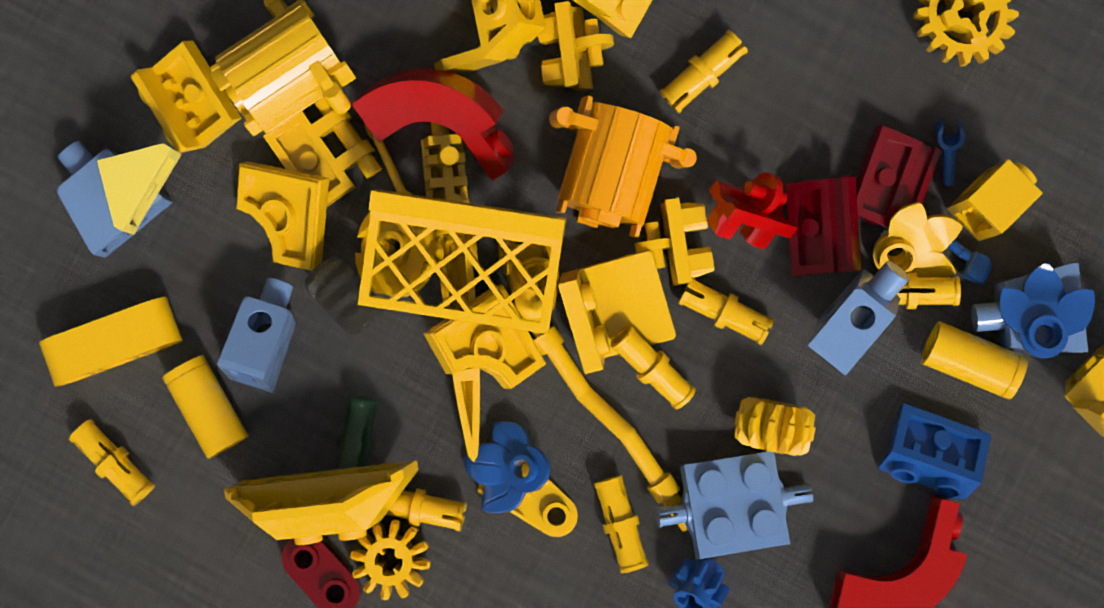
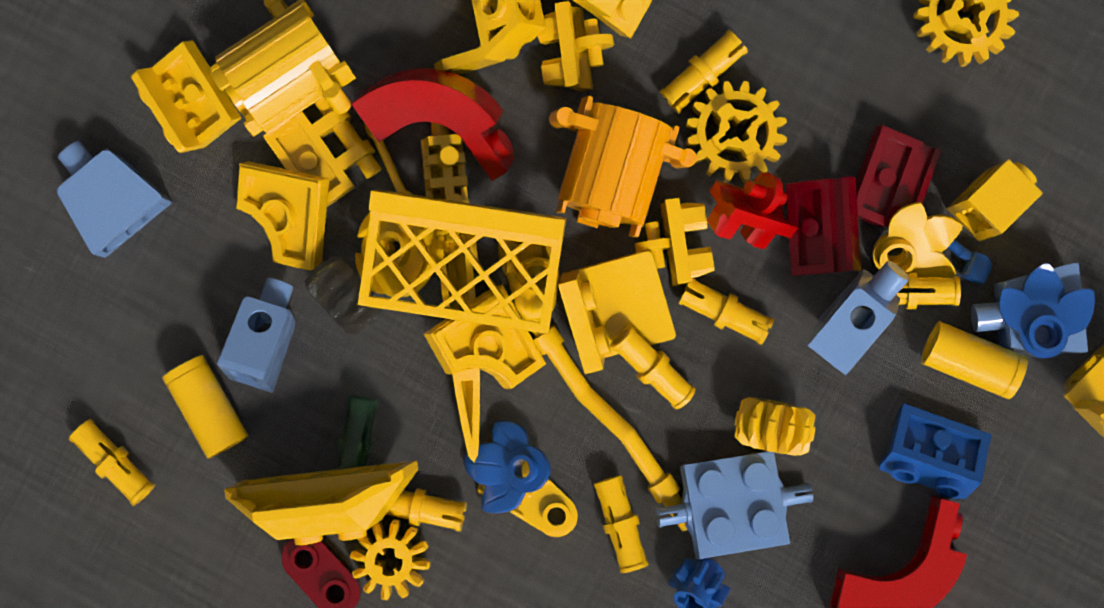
yellow beam [39,297,182,387] -> none
light yellow slope [97,143,182,235] -> none
blue hand [935,119,966,187] -> none
none -> yellow gear [685,81,787,183]

